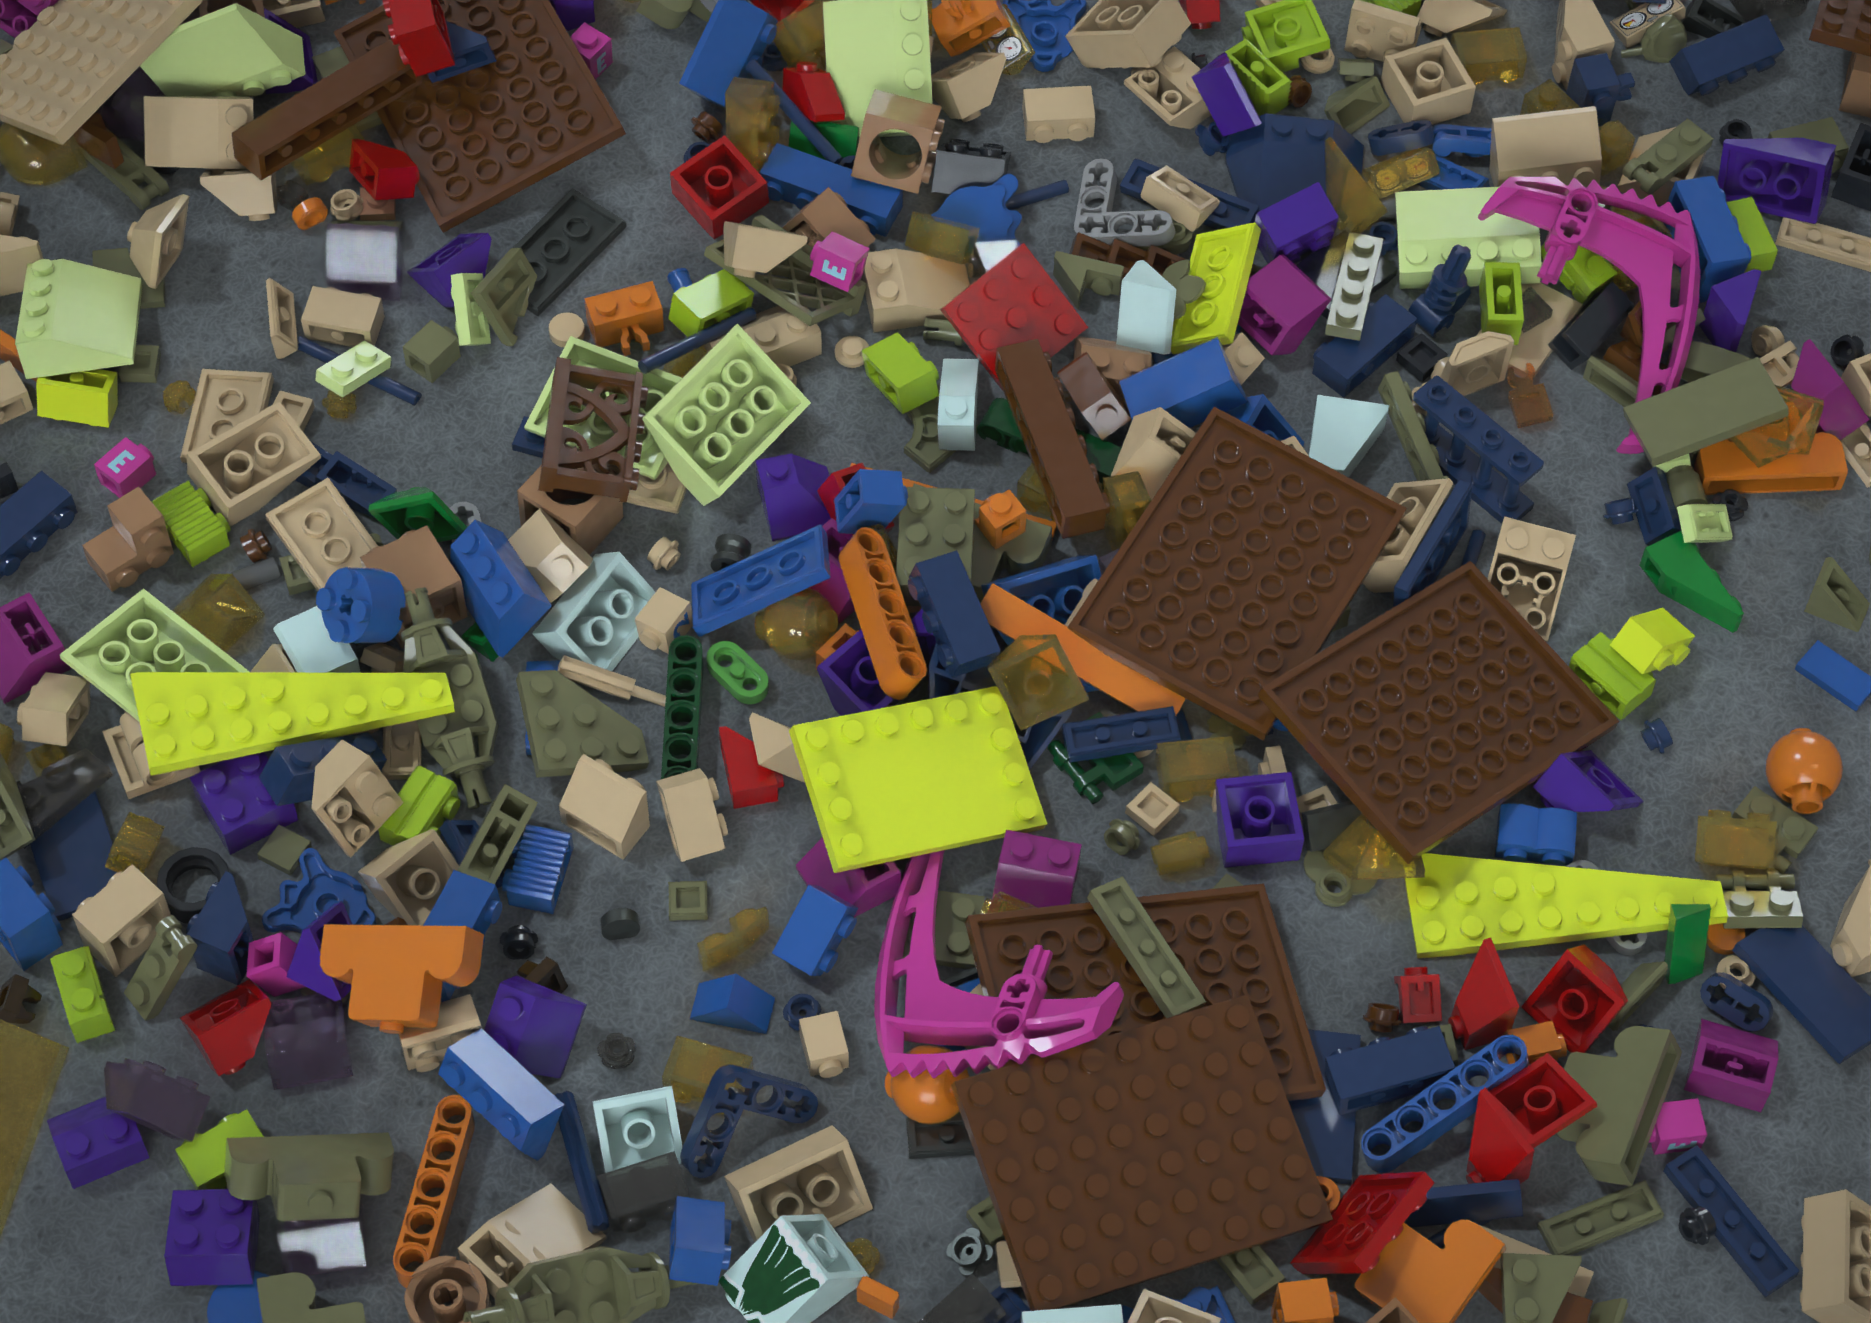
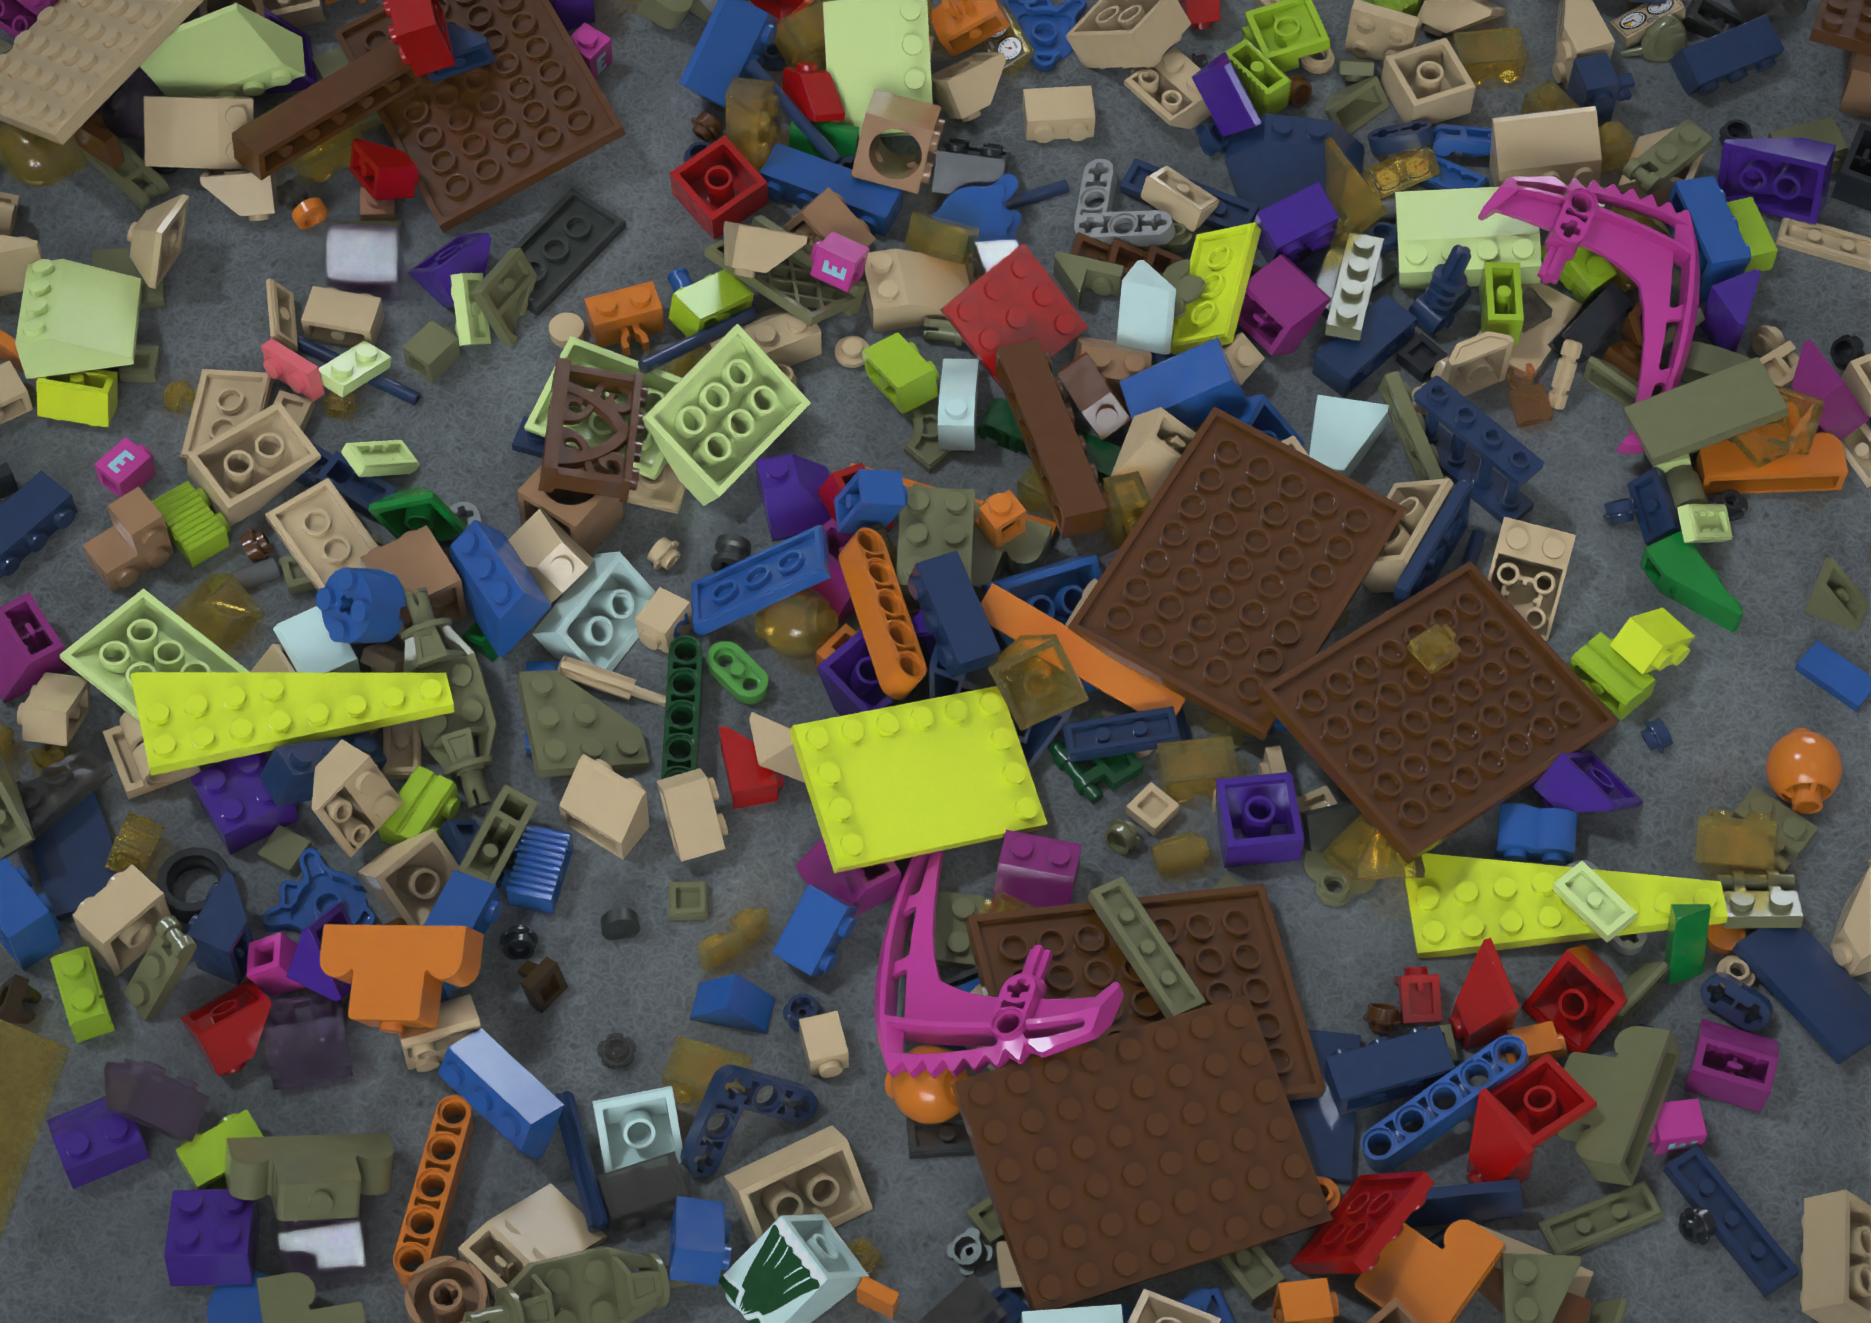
tan plate [330,189,363,221] -> none
dark purple slope [484,975,587,1078] -> none
none -> coral plate [261,338,325,401]
none -> yellowish green plate [341,440,420,477]
none -> clear yellow tile [1407,624,1462,675]
none -> tan axle [1546,339,1583,409]
none -> yellowish green plate [1553,861,1637,943]

